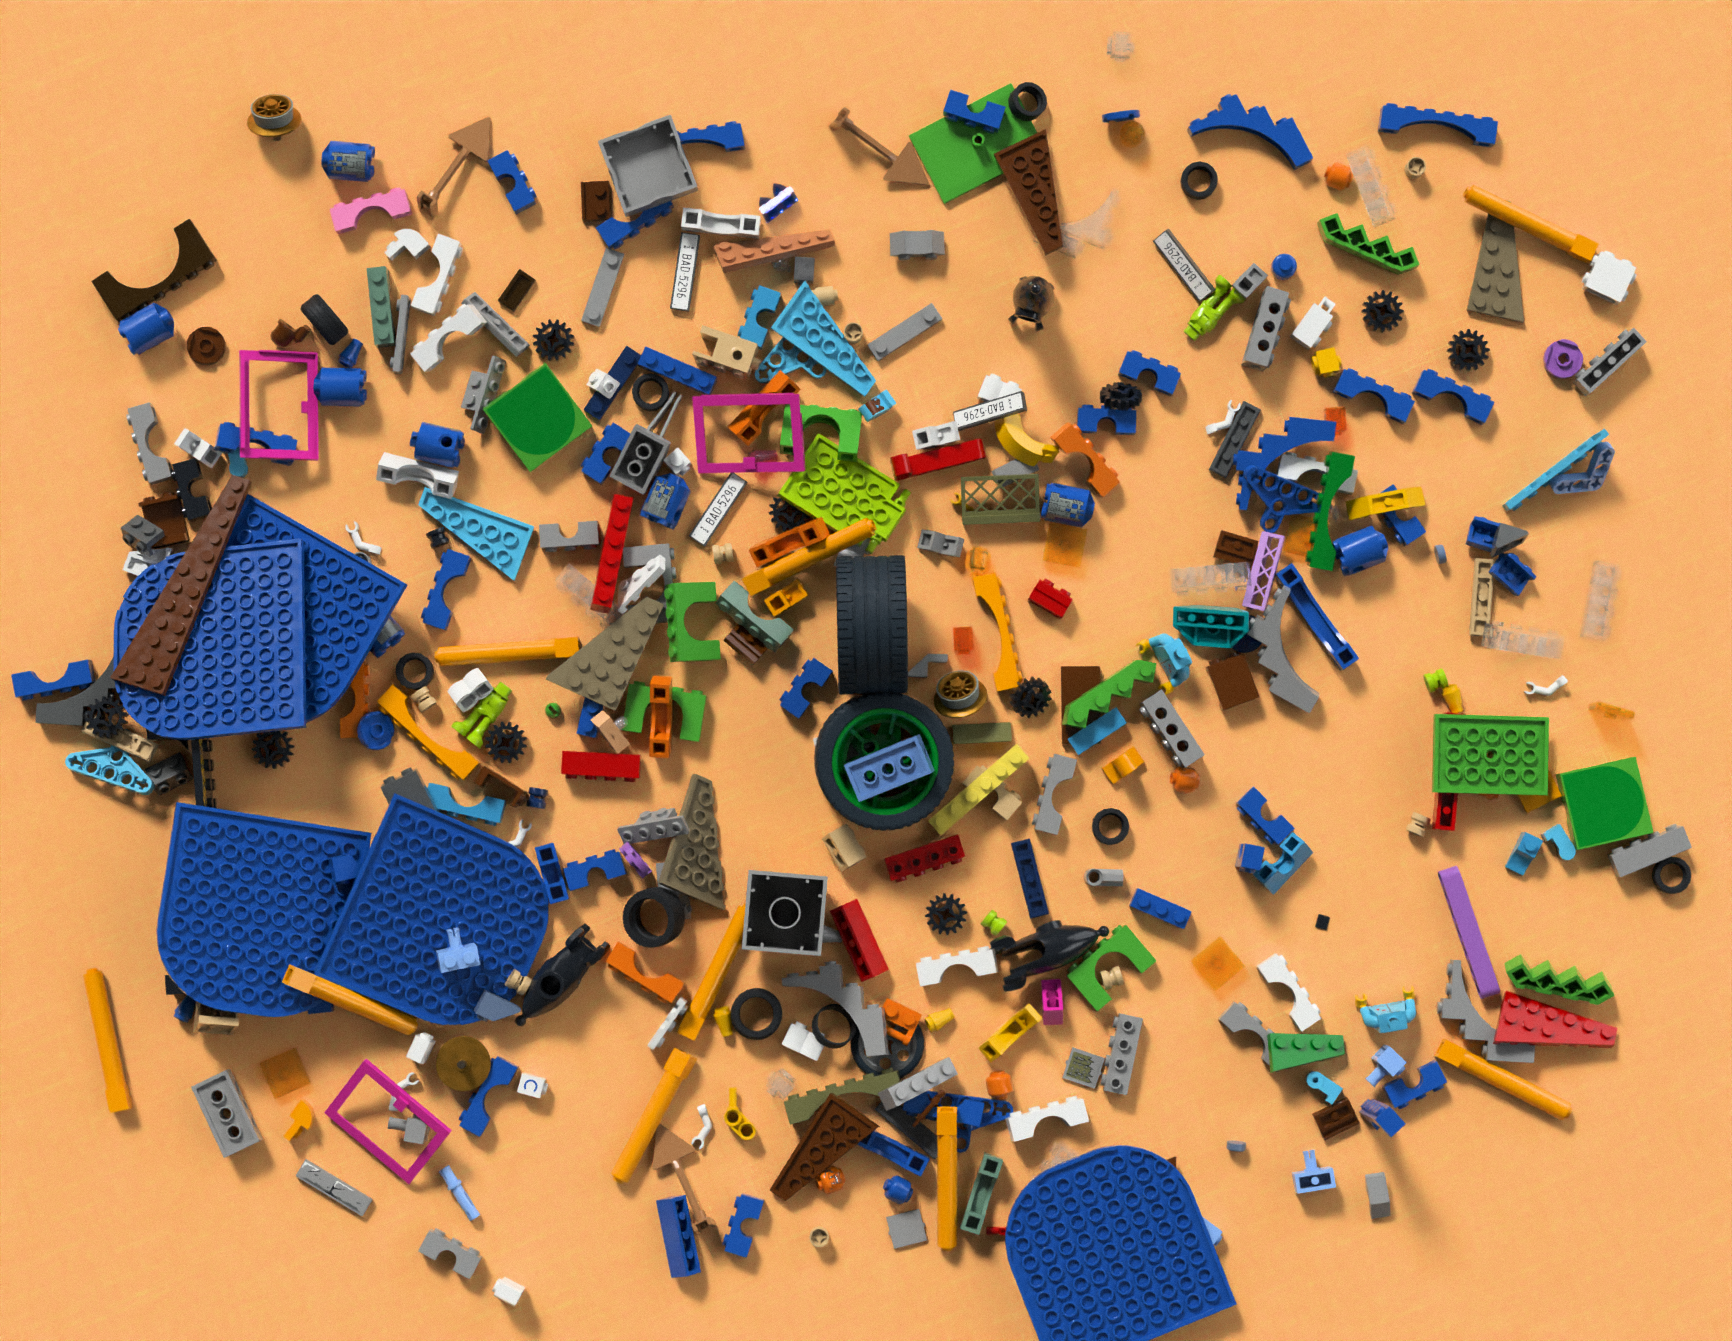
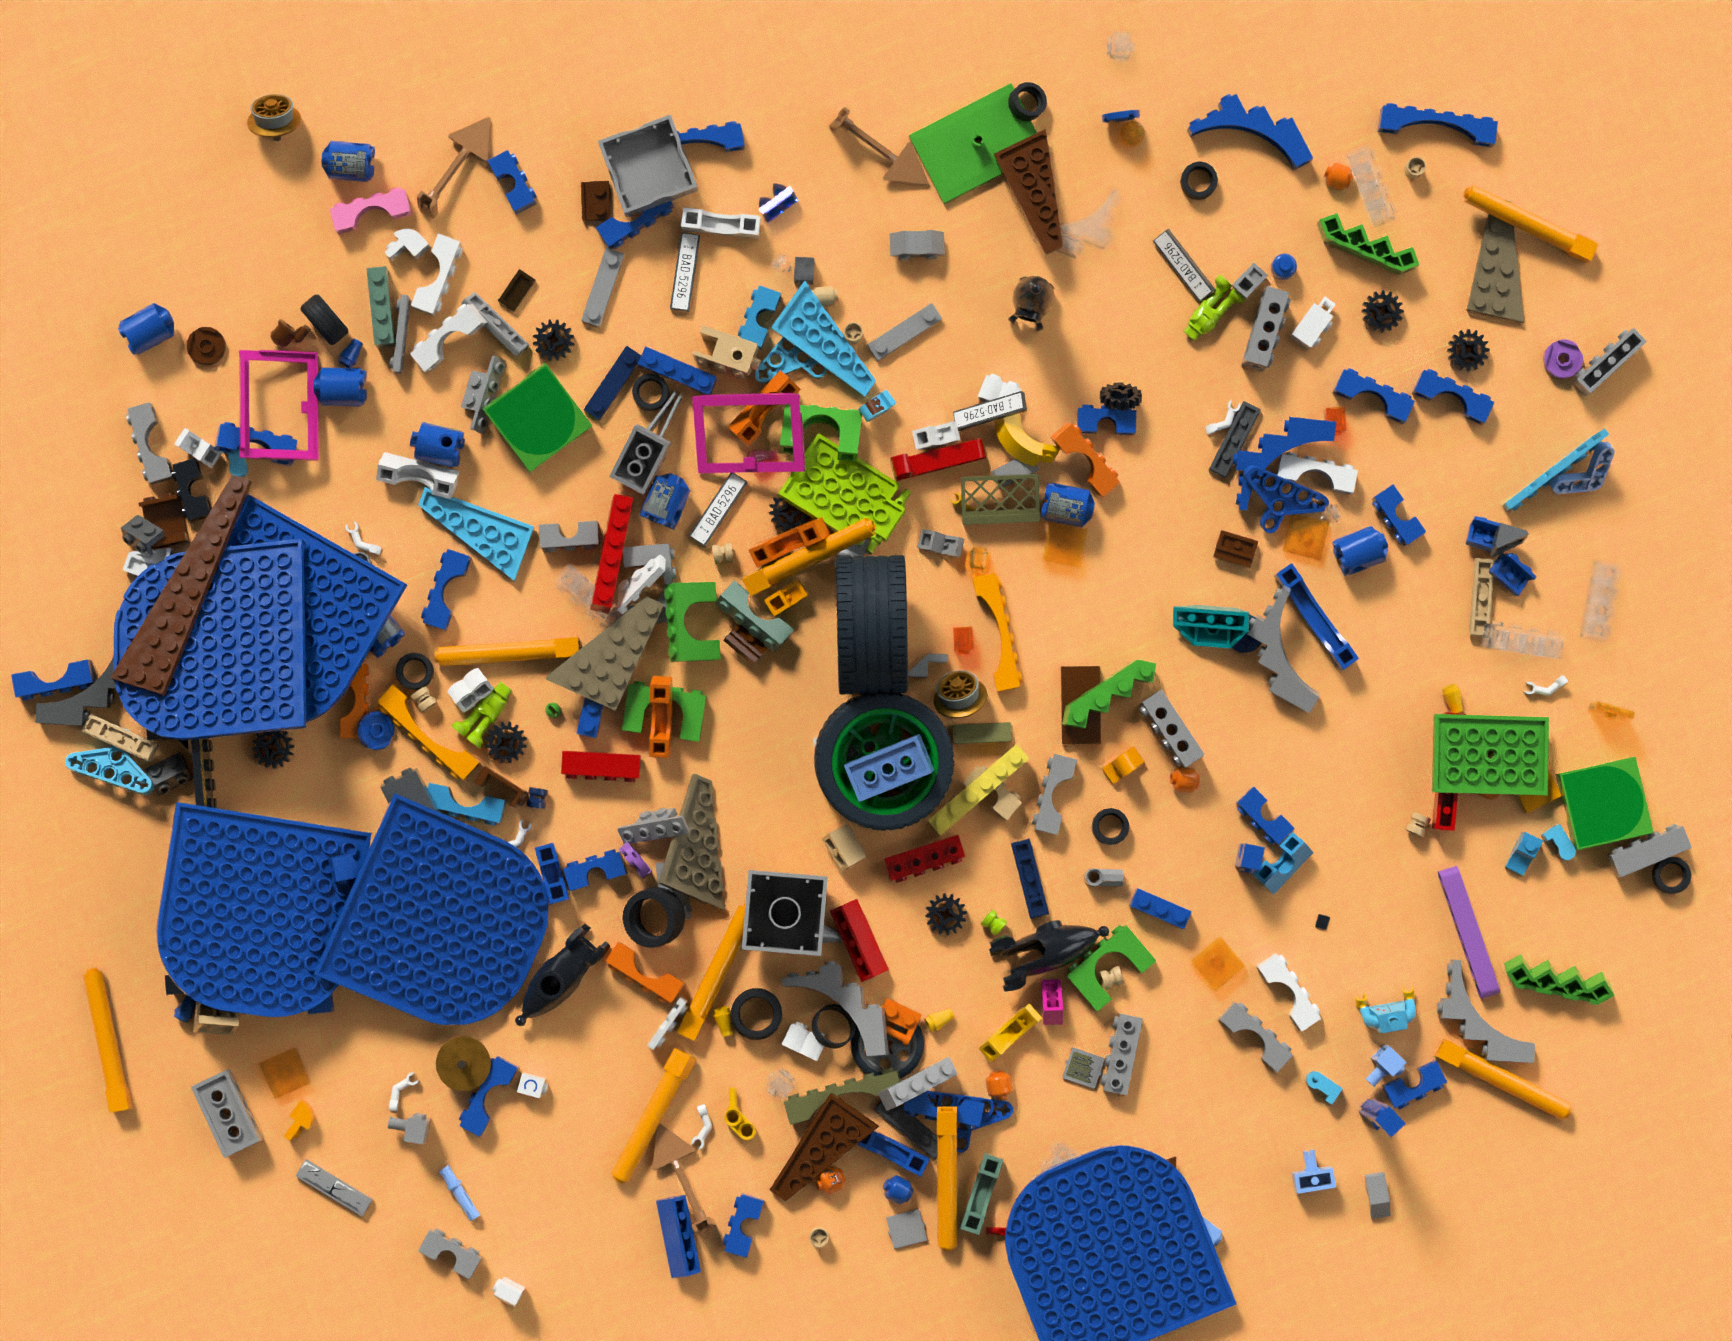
black gear [85,696,129,739] -> none
dark brown arch [91,218,217,322] -> none
light orange brick [281,964,418,1035] -> none
dark pink door [324,1059,452,1184] -> none
white brick [406,1032,436,1064] -> none
black wheel [426,527,449,549] -> none
light blue brick [436,928,480,973] -> none
sand blue slope [474,989,521,1022] -> none
tan wheel [505,969,532,996] -> none
blue arch [581,422,630,485] -> none
white bracket [586,369,620,399] -> none
light nougat piece [591,710,630,754] -> none
white brick [663,447,691,476] -> none
nougat wing [713,229,835,273] -> none
blue arch [779,658,833,719] -> none
reddish brown piece [912,1090,946,1128] -> none
white arch [916,946,999,986] -> none
blue arch [943,89,1006,134] -> none
white arch [1005,1096,1089,1142] -> none
black gear [1009,676,1052,718] -> none
red brick [1028,578,1073,620] -> none
dark azure tile [1067,707,1127,755] -> none
blue arch [1118,350,1181,397] -> none
medium azure torso [1135,633,1193,695] -> none
clear brick [1170,562,1252,596] -> none
reddish brown panel [1205,651,1260,711] -> none
sand blue tile [1226,1140,1246,1152] -> none
lavender fence [1242,531,1285,611] -> none
wing [1267,1033,1345,1073] -> none
green arch [1305,451,1355,571] -> none
yellow brick [1311,347,1342,378] -> none
reddish brown plate [1312,1097,1359,1140] -> none
yellow slope [1345,487,1425,521] -> none
lime wheel [1423,668,1449,693] -> none
sand blue tile [1434,544,1447,565] -> none
wing [1493,991,1617,1048] -> none
white brick [1581,251,1637,305] -> none

